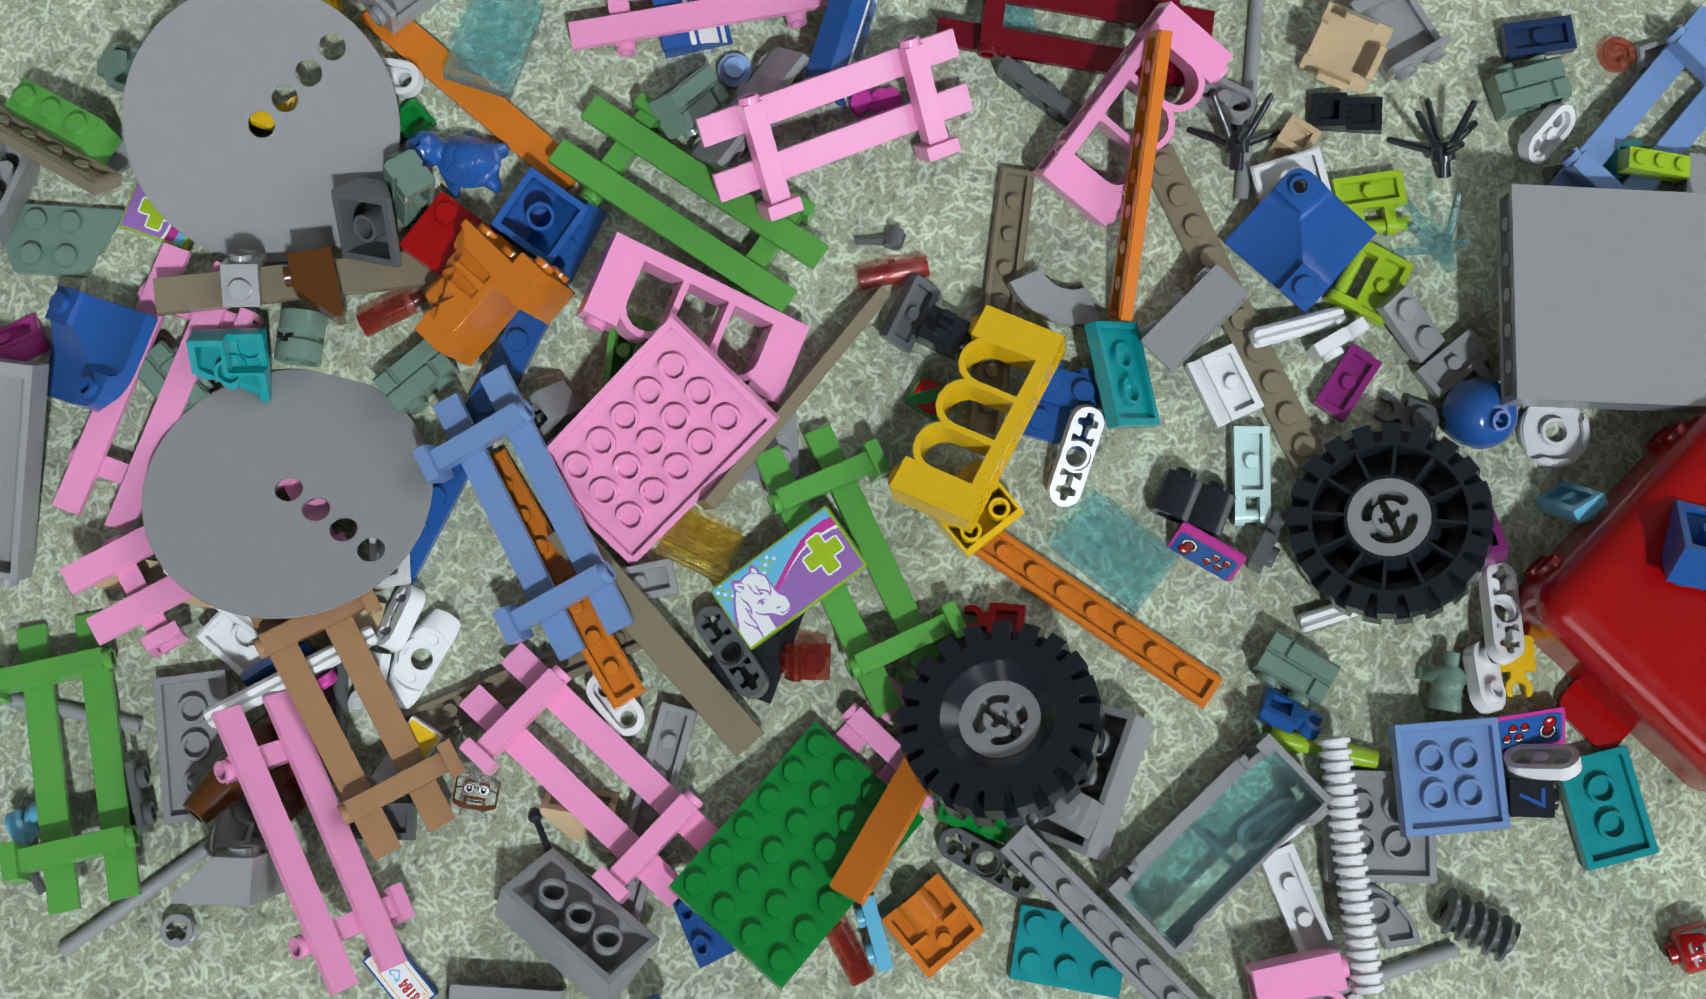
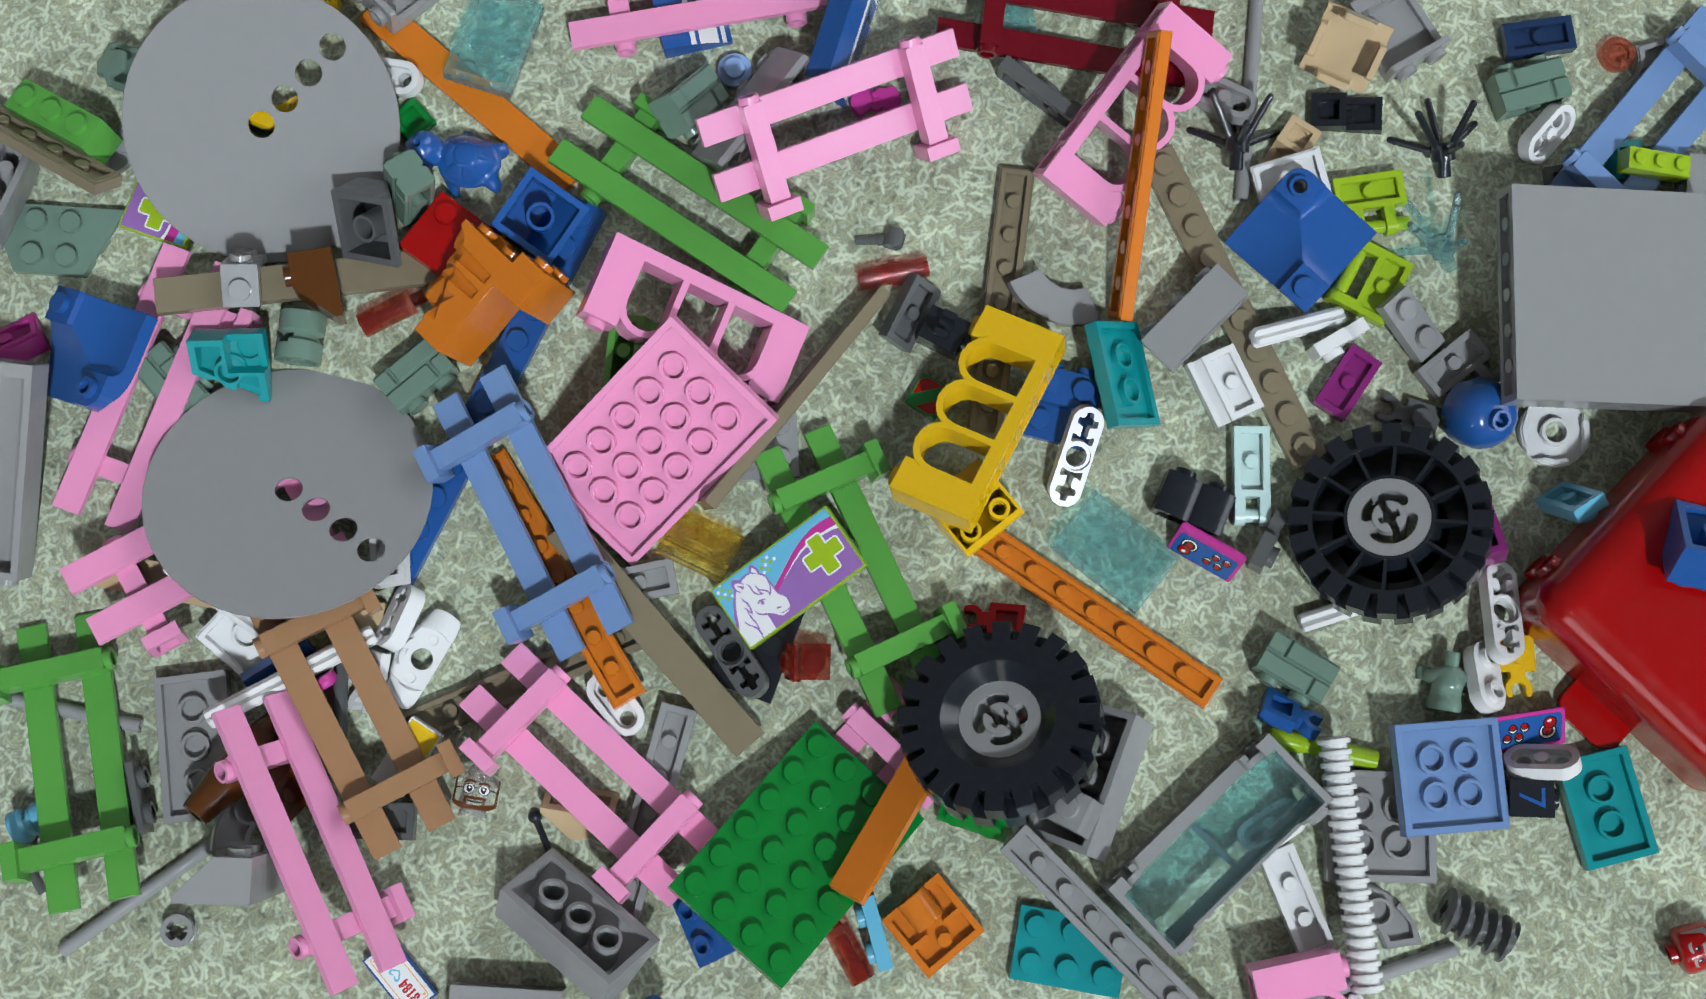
light grey slope [507,380,584,444] -> none
dark grey beam [938,827,1035,897] -> none

